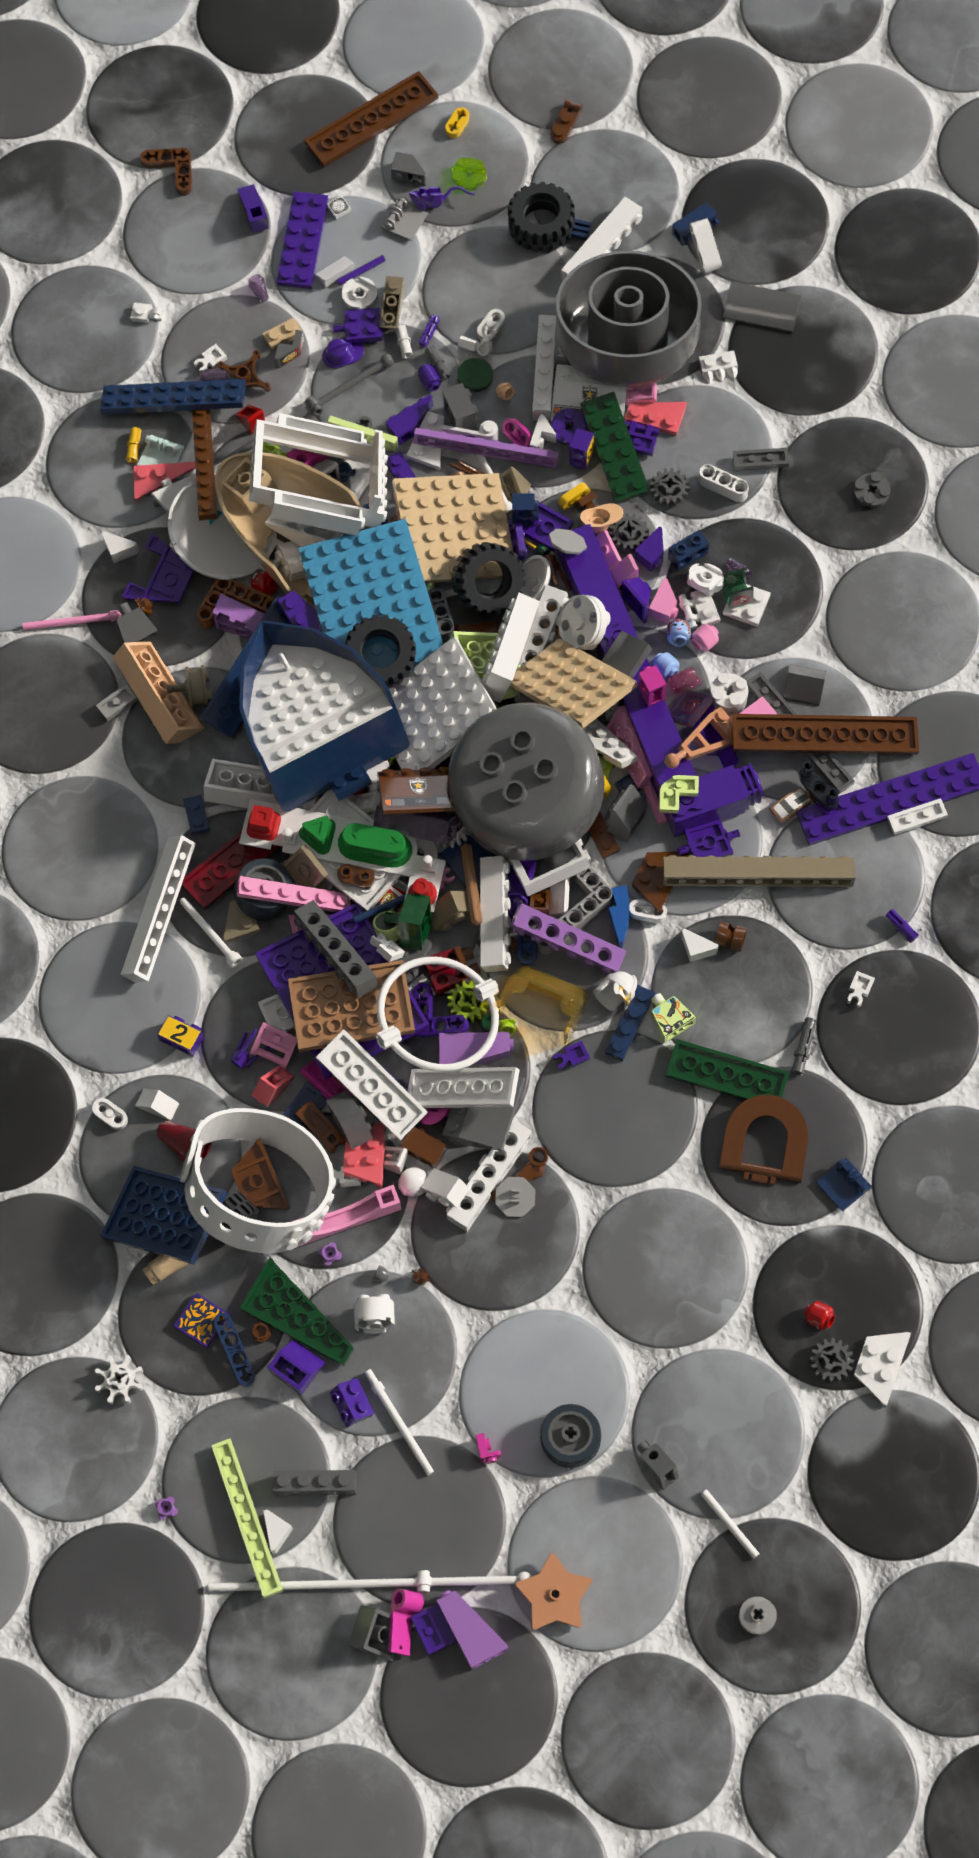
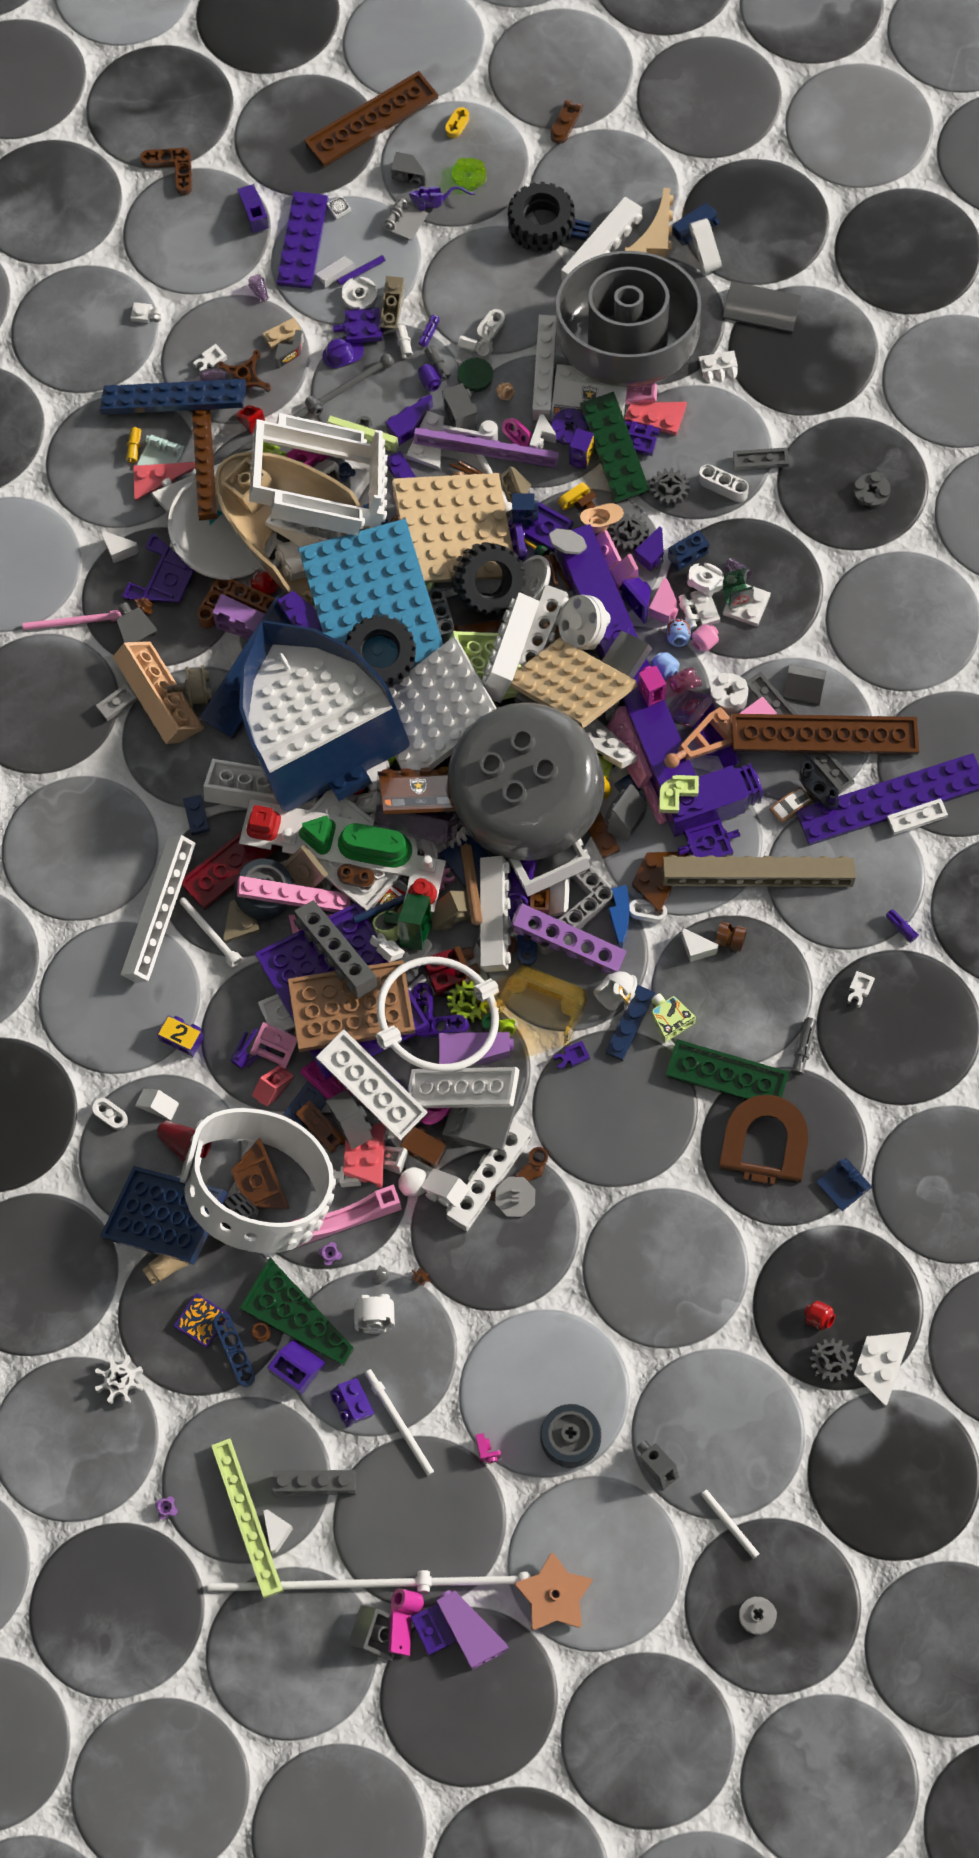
none -> tan arch [625,188,673,258]

